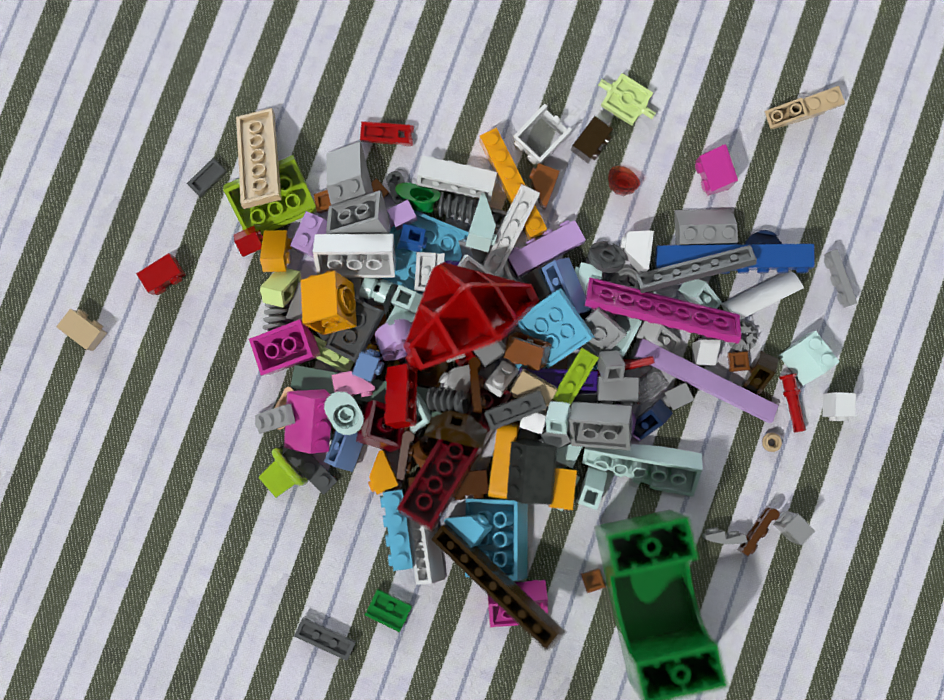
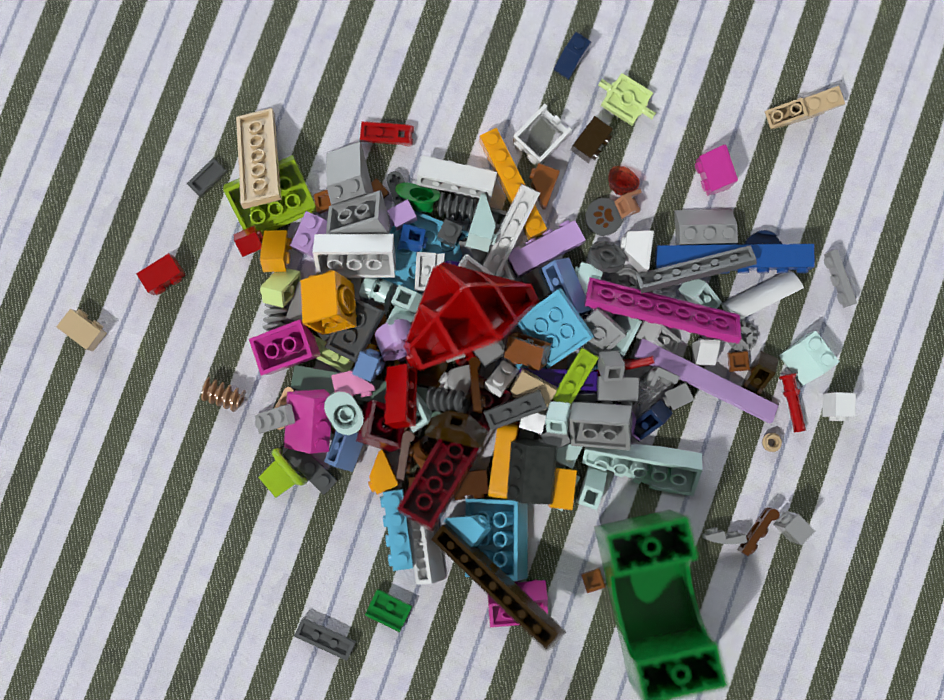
none -> medium nougat piece [201,377,246,412]
none -> dark grey brick [437,219,463,248]
none -> dark blue slope [553,32,591,80]
none -> dark grey tile [585,198,623,236]
none -> nougat panel [614,189,642,219]
none -> light grey bracket [646,367,680,387]

